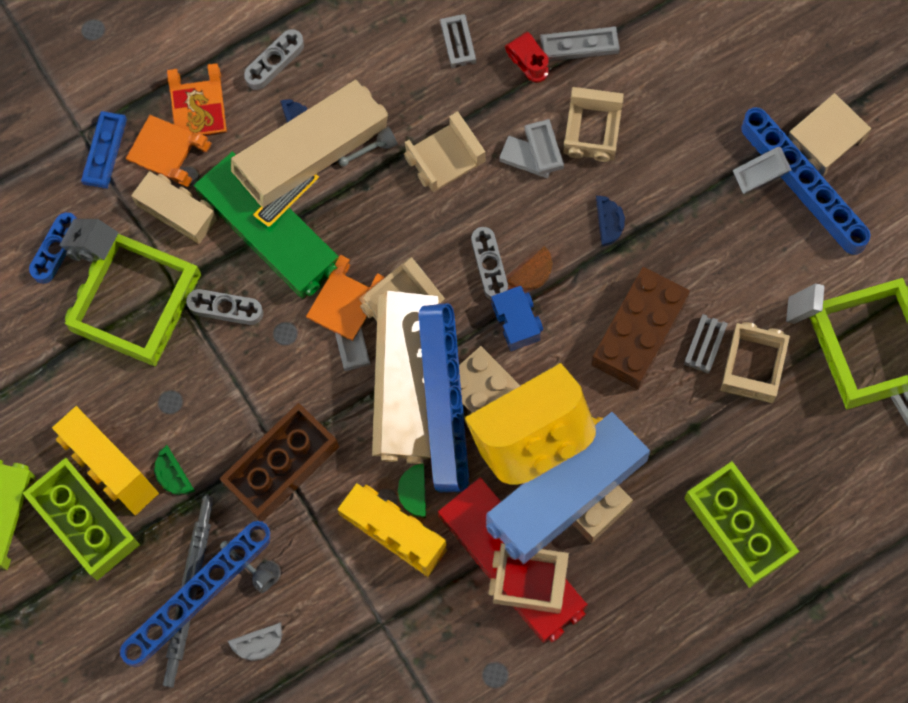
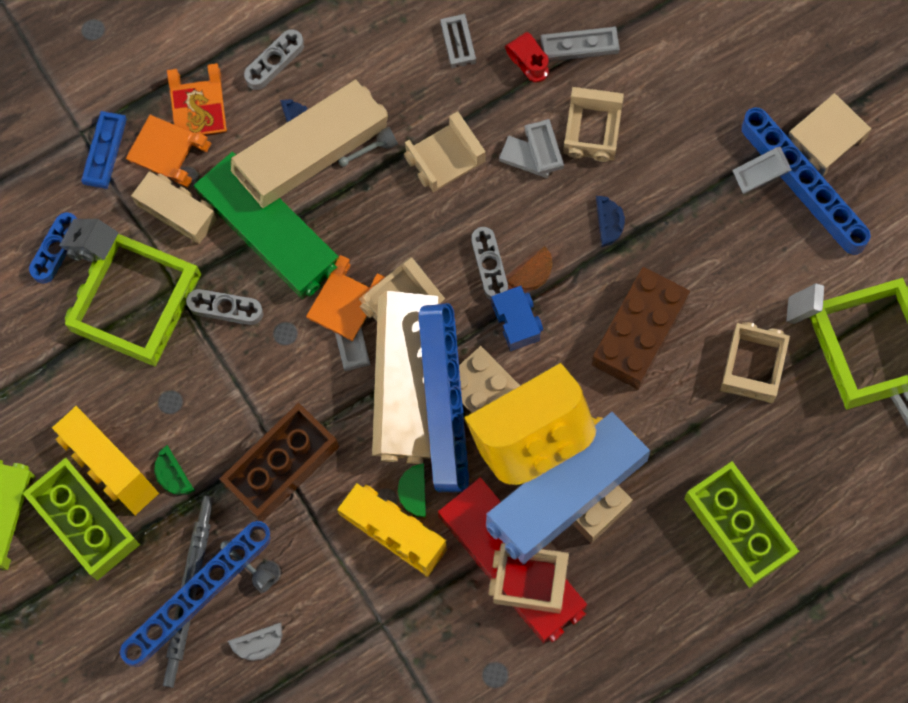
sticker [253,174,319,227] -> none
light grey tile [684,314,728,374] -> none

